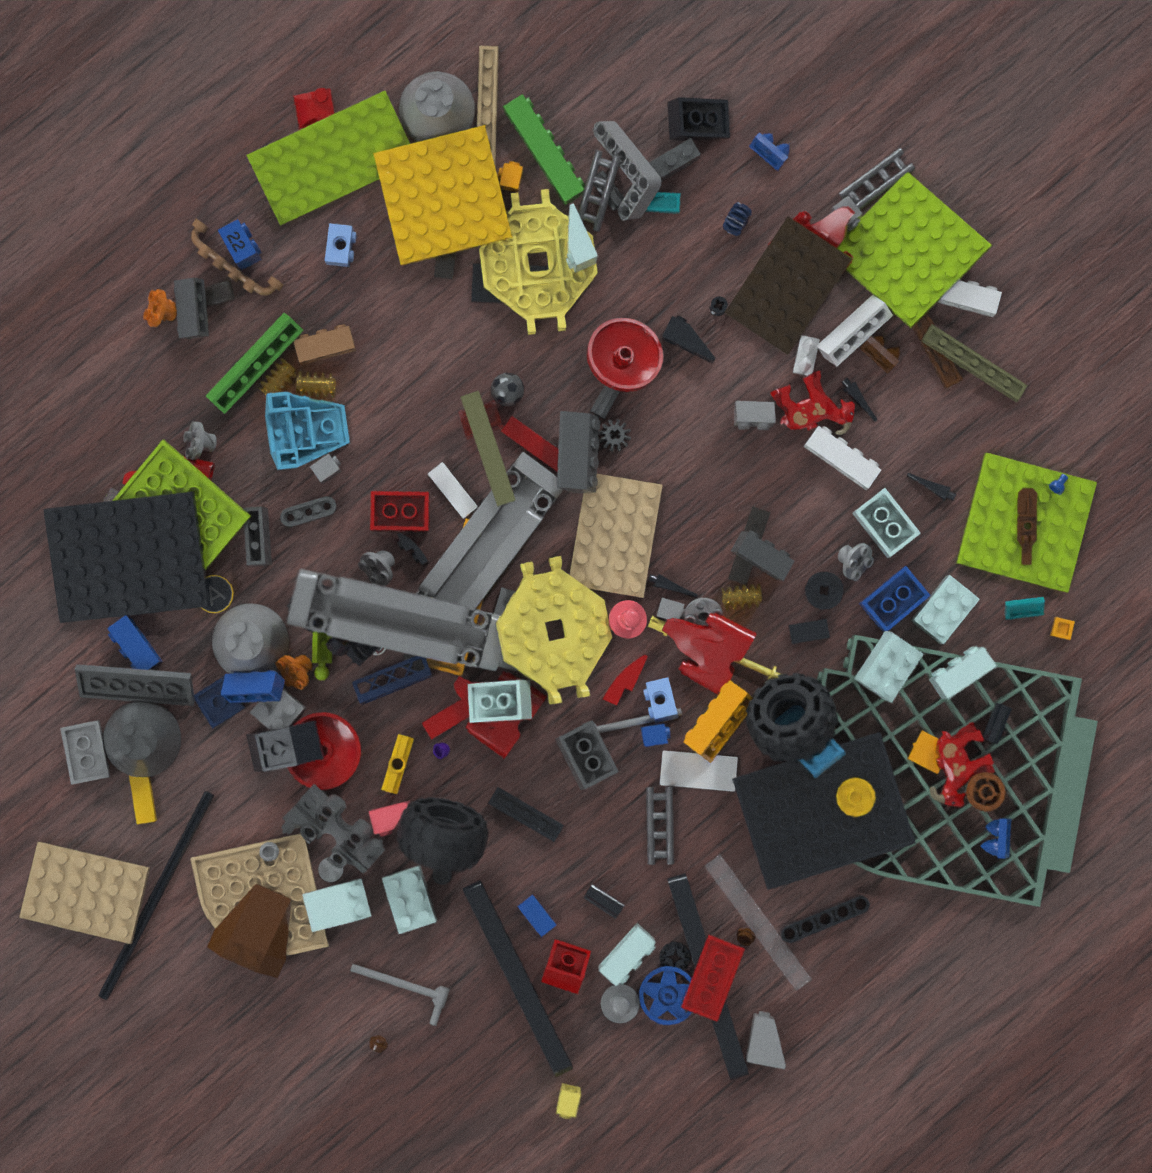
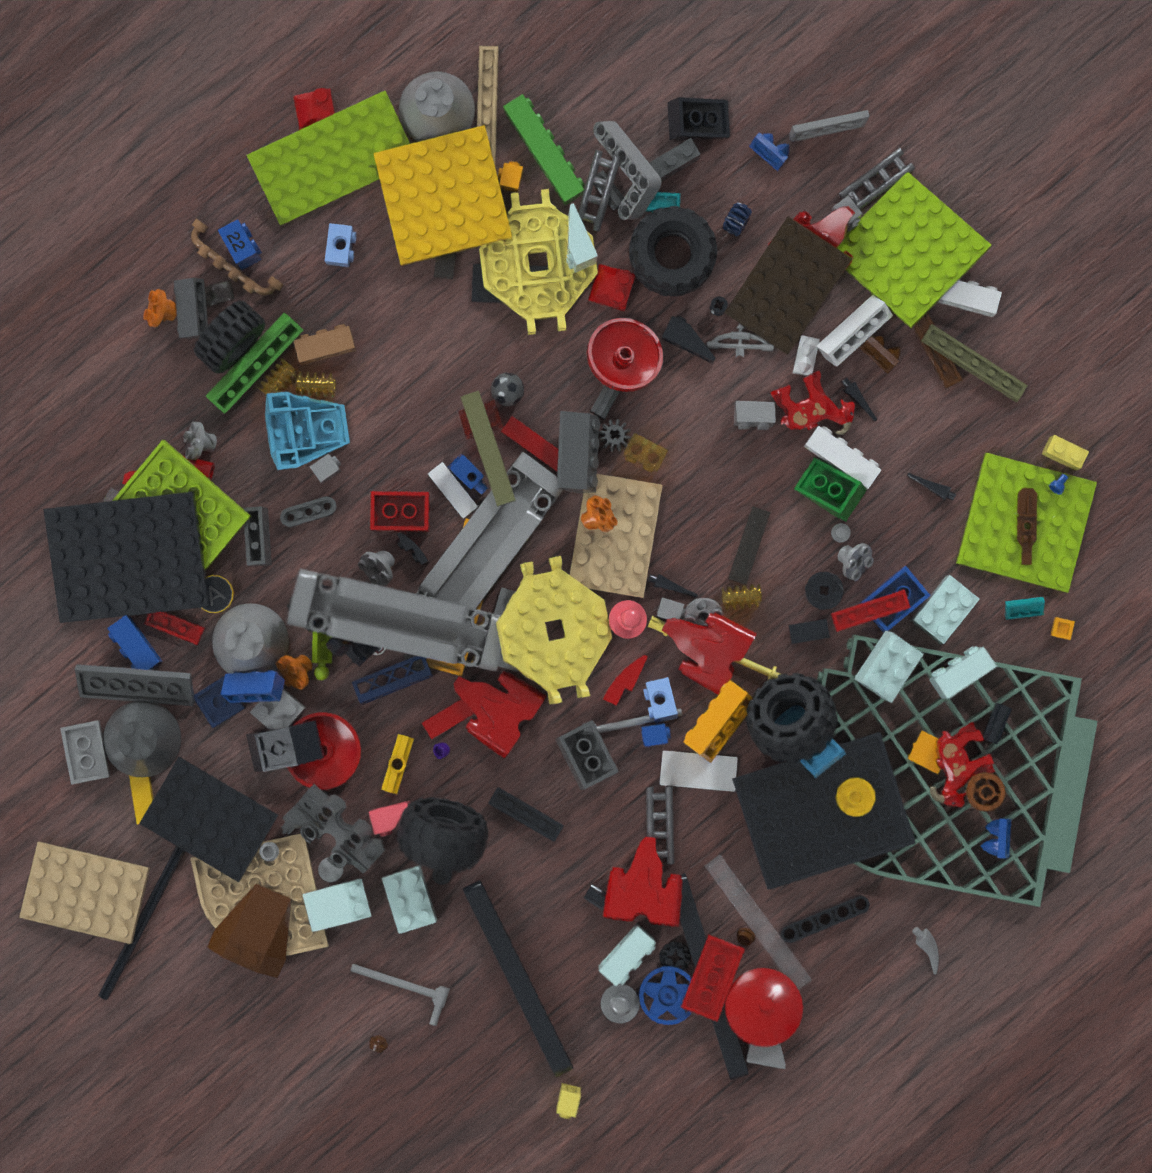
light aqua slope [468,680,532,723] -> none
blue tile [518,894,557,937] -> none
red slope [541,939,591,994] -> none
dark grey brick [731,530,794,581] -> none
light aqua brick [852,488,921,558] -> none
none -> black plate [139,757,279,882]
none -> red tile [144,612,205,645]
none -> black tyre [194,300,265,374]
none -> blue torso [447,454,489,494]
none -> orange plate [581,495,618,532]
none -> red slope [588,264,635,312]
none -> red rock [603,837,683,927]
none -> clear yellow brick [623,433,668,473]
none -> black tyre [629,206,717,297]
none -> light grey piece [707,323,774,358]
none -> red dish [725,968,803,1047]
none -> light grey tile [789,110,869,142]
none -> green slope [794,457,867,522]
none -> light grey plate [831,523,851,543]
none -> red tile [831,590,911,632]
none -> light grey bar [912,927,939,975]
none -> light yellow brick [1042,435,1089,471]

